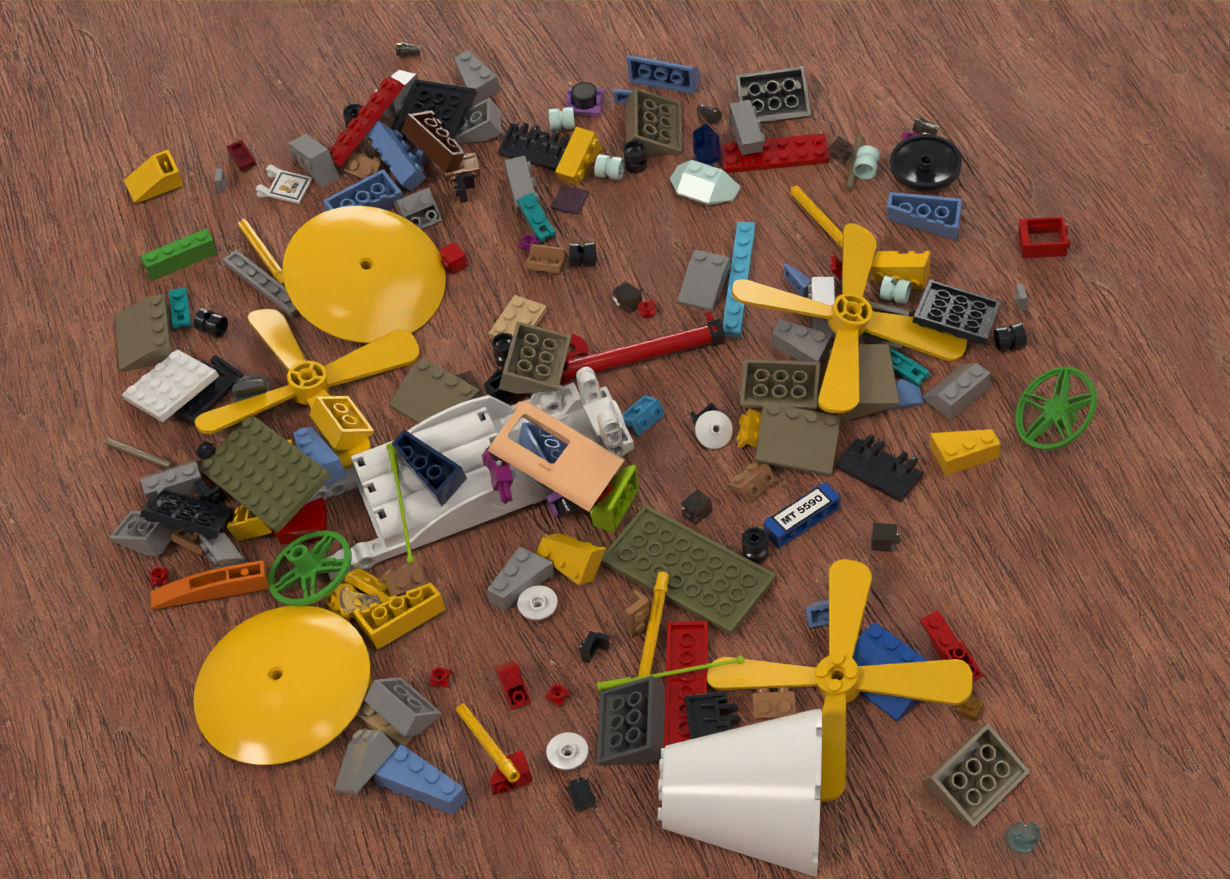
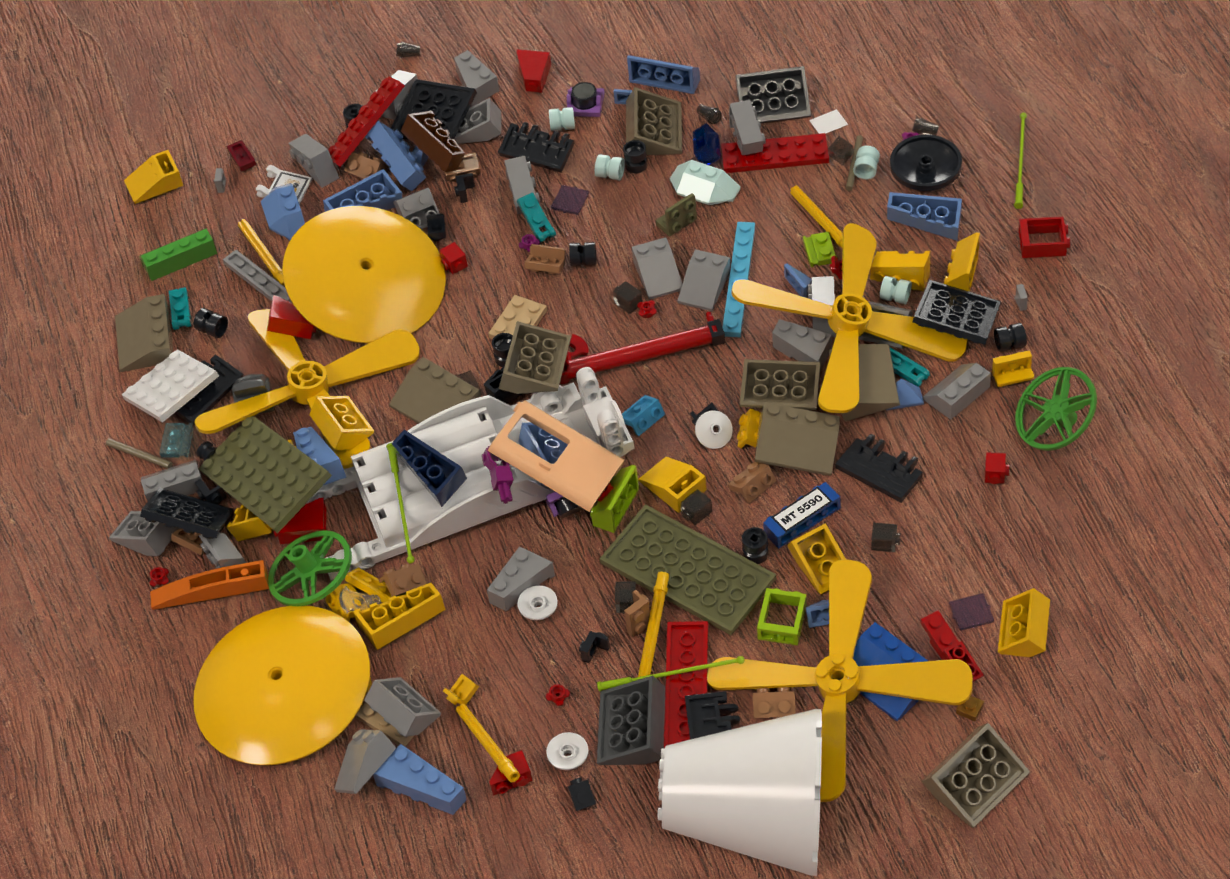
red plate [429,667,451,687] -> none
red slope [495,661,531,710] -> none
yellow wedge [536,533,606,585] -> none
yellow wedge [555,127,602,185] -> none
yellow wedge [930,429,1000,476] -> none
clear light blue hair [1005,821,1040,852] -> none
none -> clear light blue plate [160,423,194,458]
none -> medium blue wedge [261,183,305,240]
none -> red slope [267,295,317,339]
none -> black bracket [427,214,446,241]
none -> yellow bracket [443,674,479,705]
none -> red slope [516,49,551,93]
none -> clear smoke brick [615,581,637,614]
none -> light grey slope [632,237,682,300]
none -> yellow slope [638,457,707,513]
none -> olive bracket [655,193,697,237]
none -> lime window [757,588,807,646]
none -> yellow slope [787,523,846,595]
none -> lime plate [803,232,836,267]
none -> white sticker [809,109,848,134]
none -> yellow slope [944,232,980,292]
none -> piece [949,593,994,631]
none -> red brick [985,452,1009,484]
none -> yellow bracket [992,350,1034,387]
none -> yellow slope [998,588,1050,657]
none -> lime piece [1014,112,1027,209]

